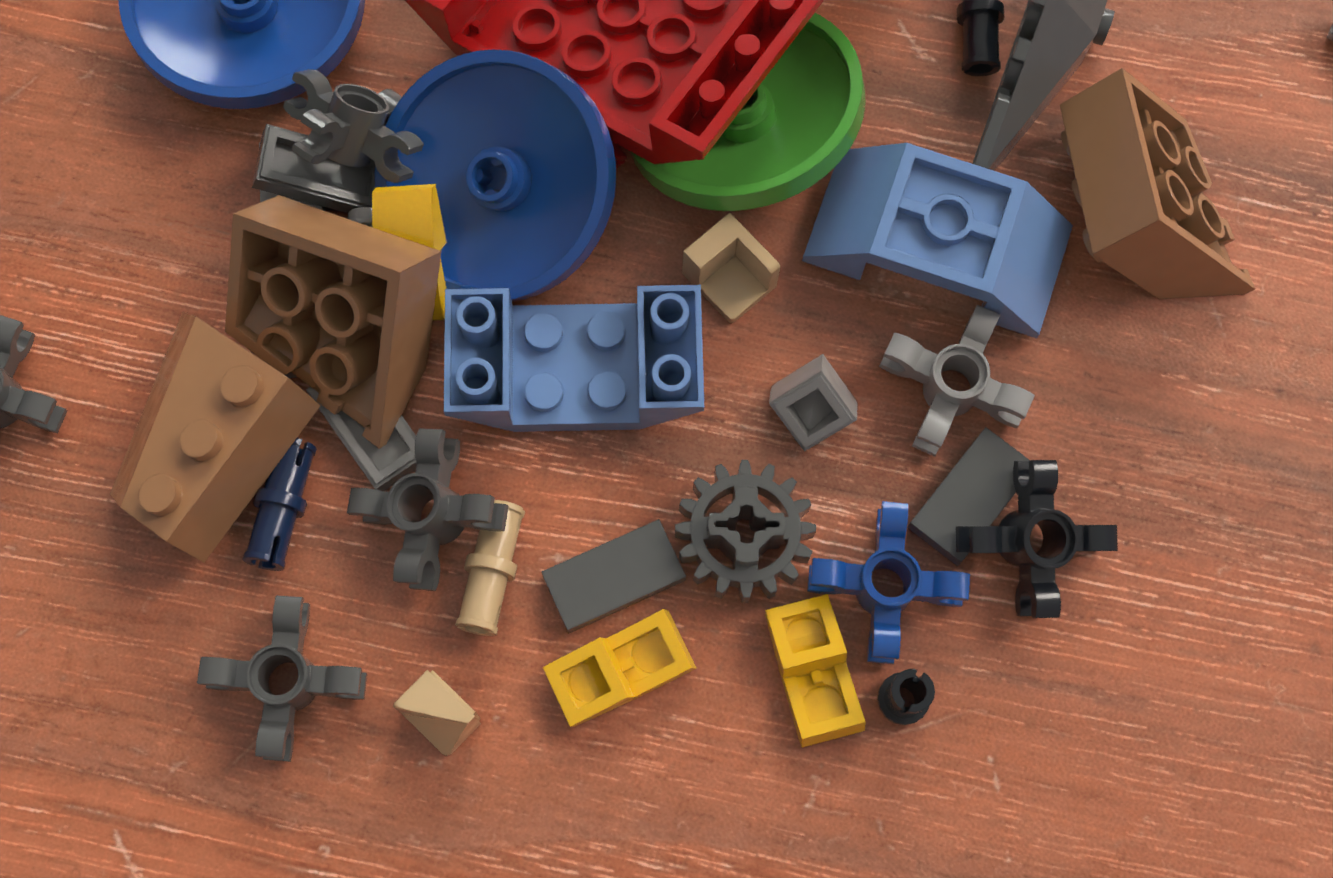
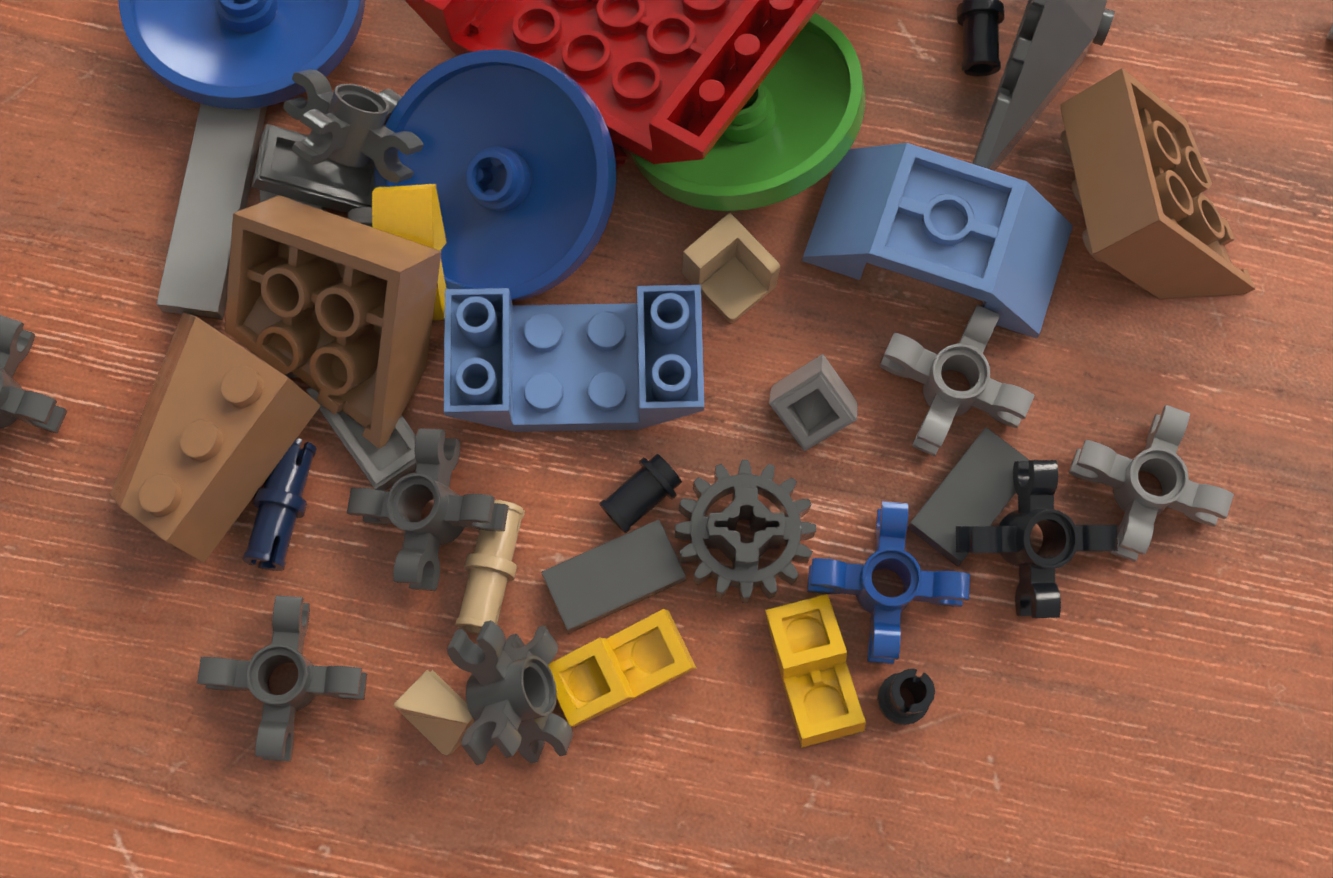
none -> light grey tile [156,104,268,319]
none -> dark grey pin [447,620,573,765]
none -> black pin [599,454,682,534]
none -> light grey pin [1069,405,1234,562]

